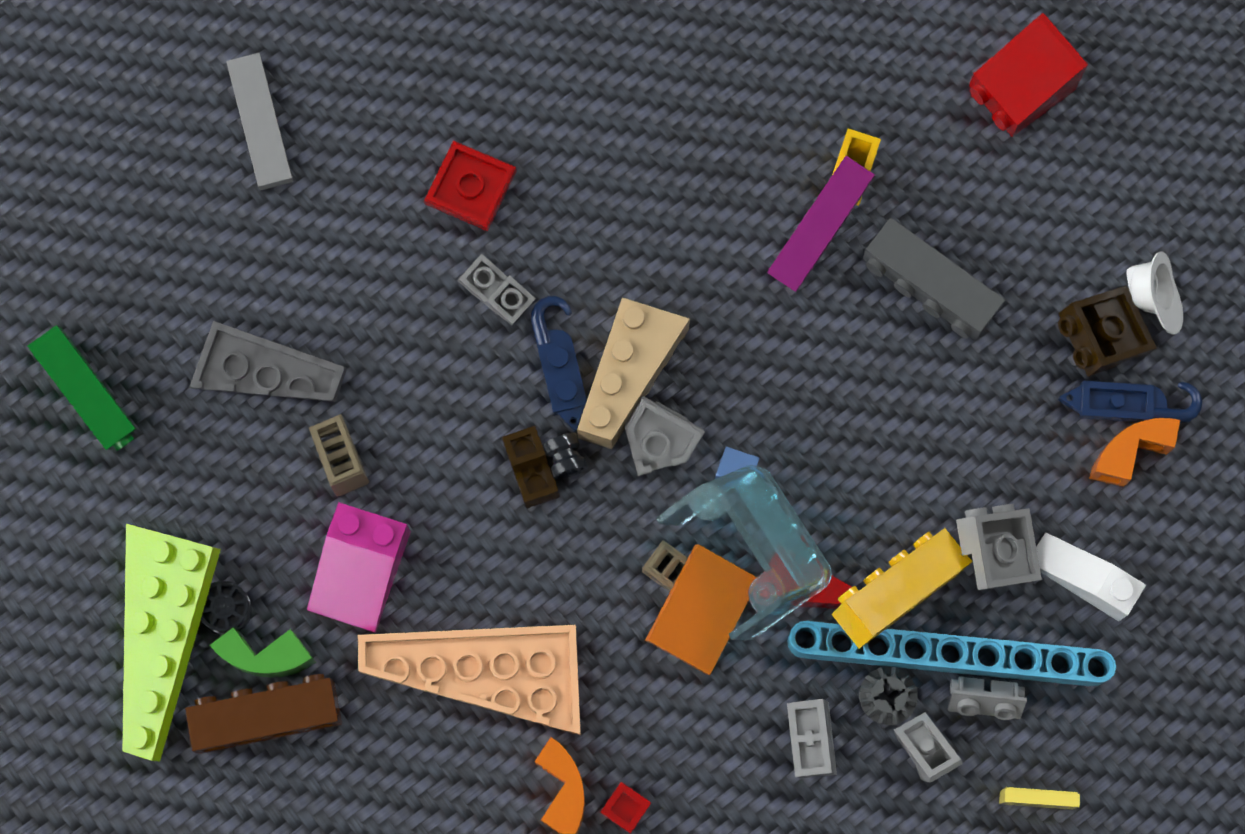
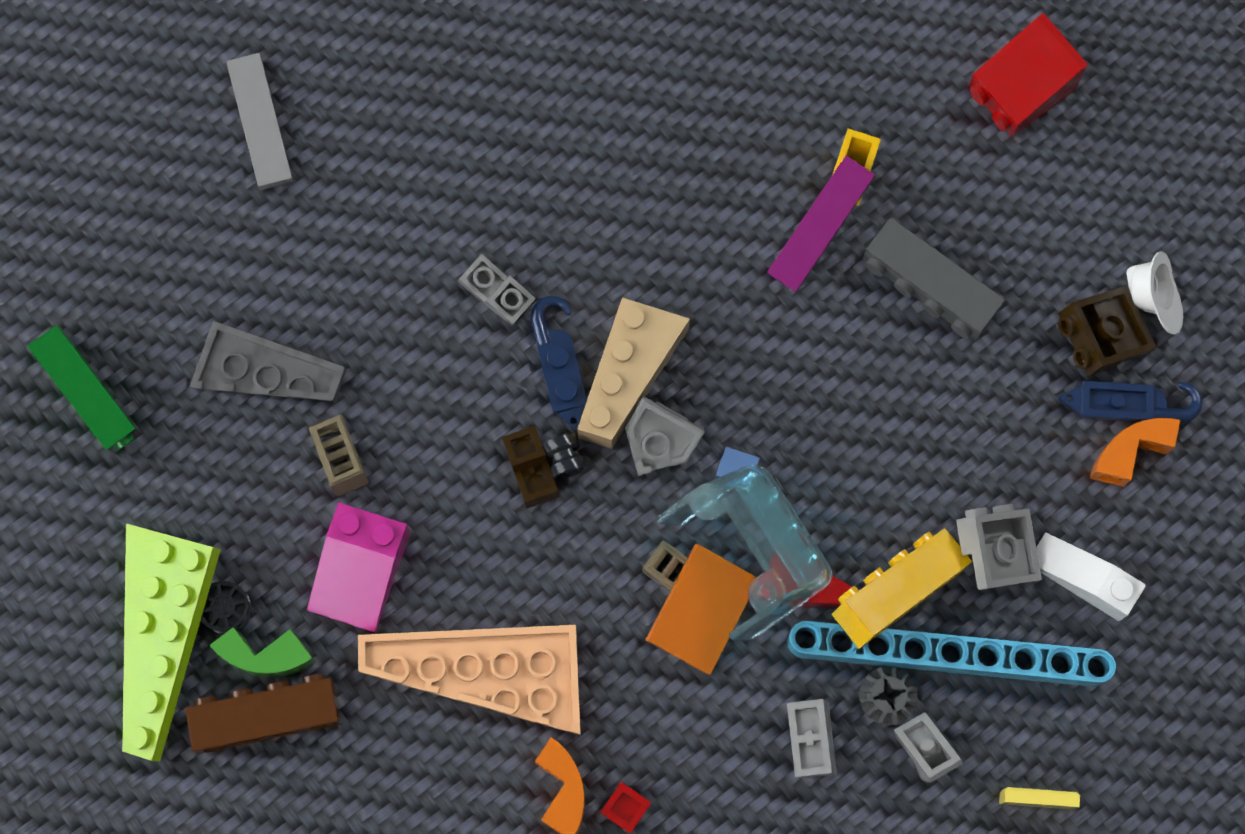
red plate [424,140,517,231] -> none
light grey hinge [948,676,1027,720] -> none

